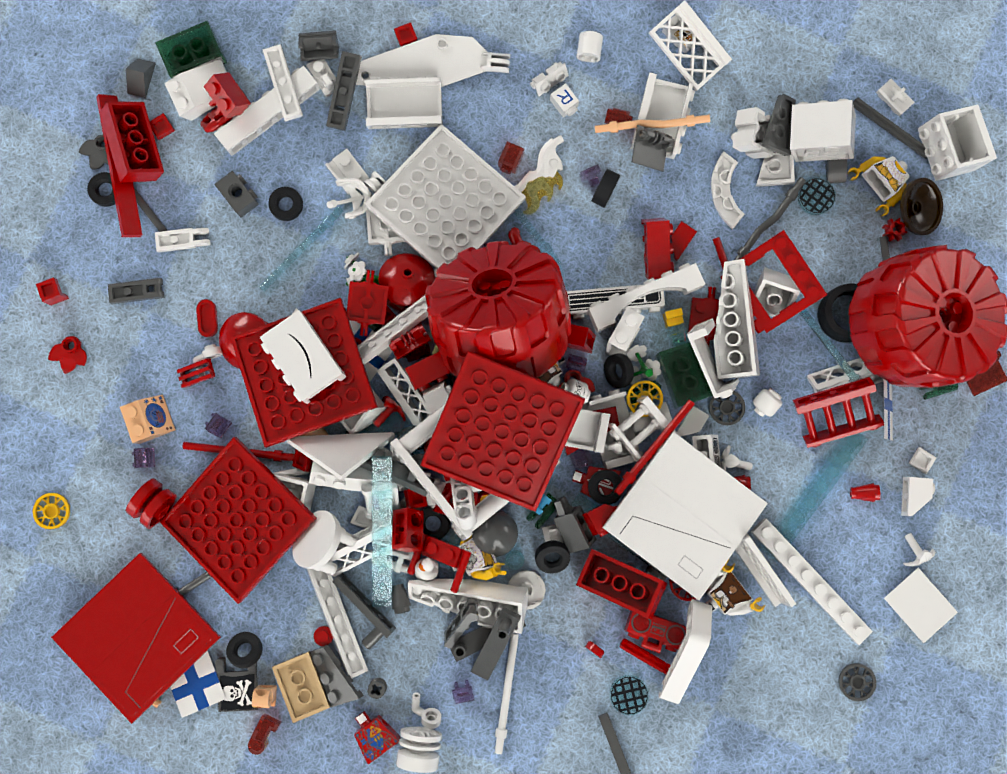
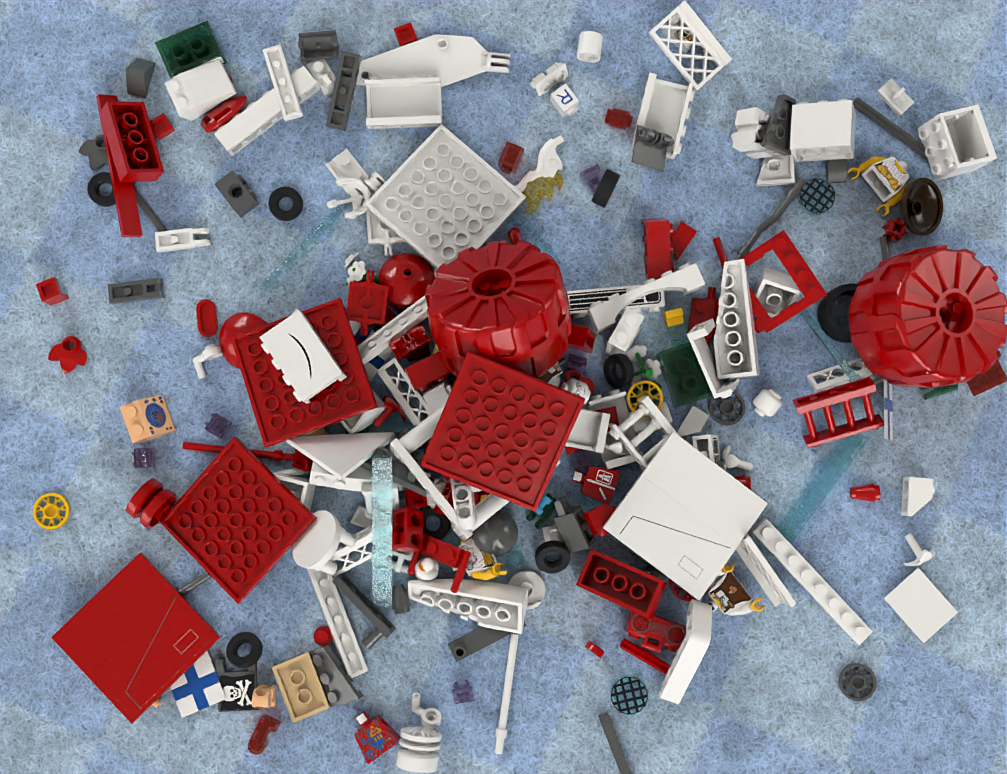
red tile [177,358,215,388] -> none
red brick [203,72,251,118] -> none
dark grey bush [367,678,387,699] -> none
dark grey plate [444,599,478,649] -> none
dark grey piece [471,607,521,681] -> none
black tyre [588,470,623,505] -> none
light nougat bar [595,114,710,133] -> none
red bar [614,400,695,496] -> none
white tile [711,151,745,230] -> none
white tile [909,447,936,474] -> none

